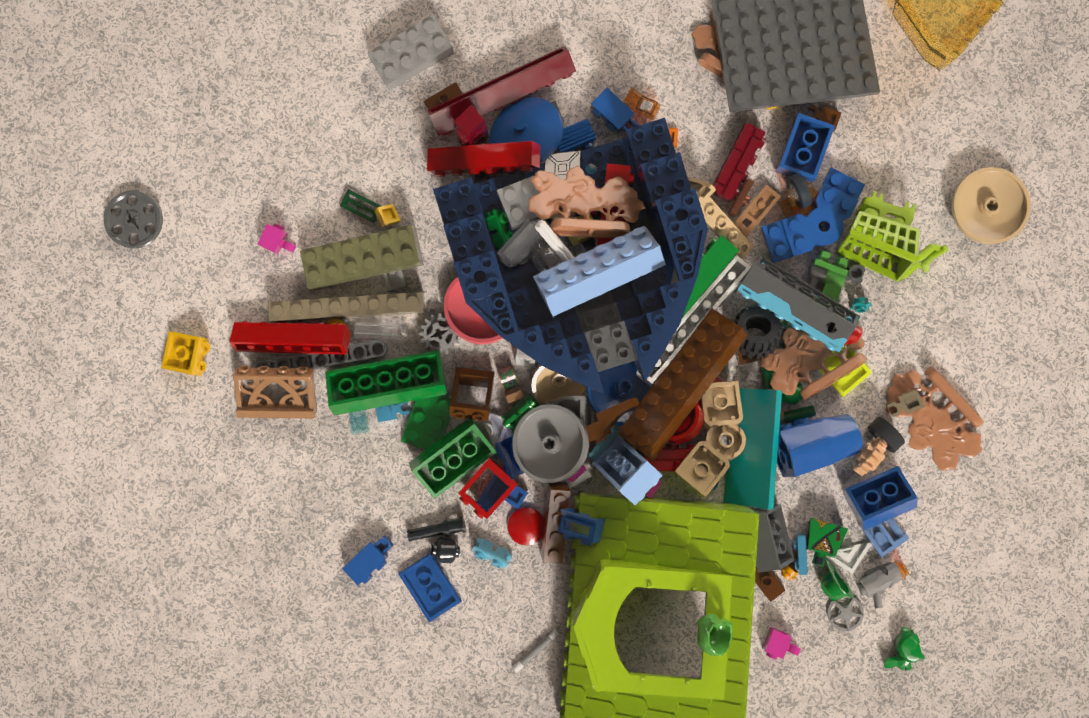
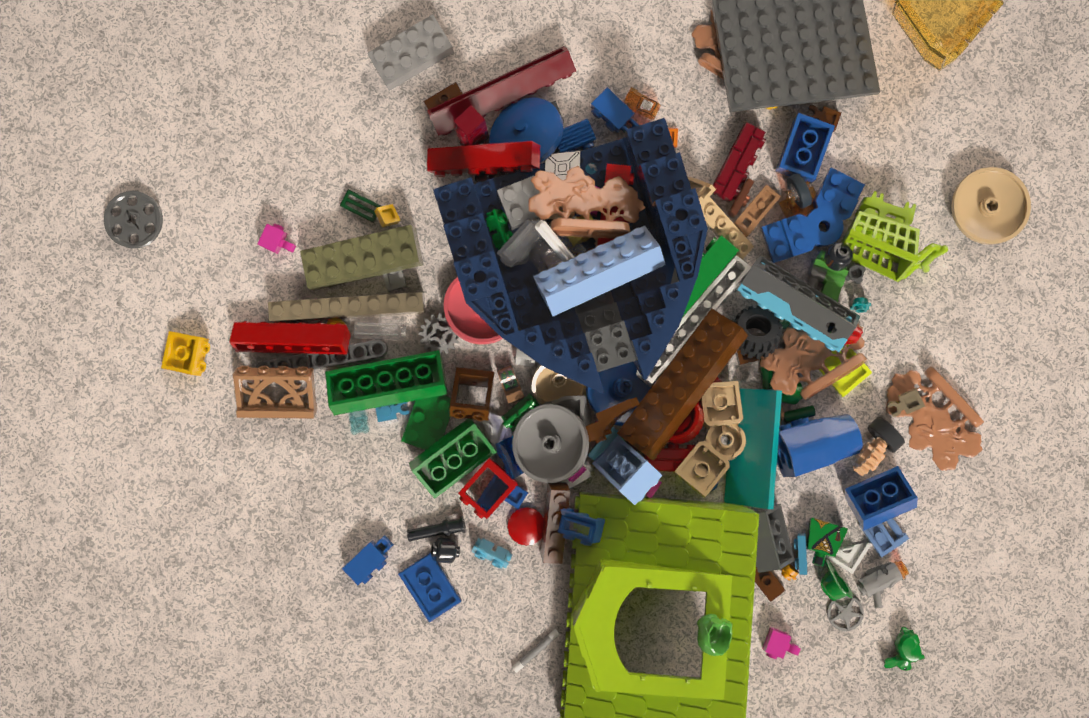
none -> black head [824,242,853,271]

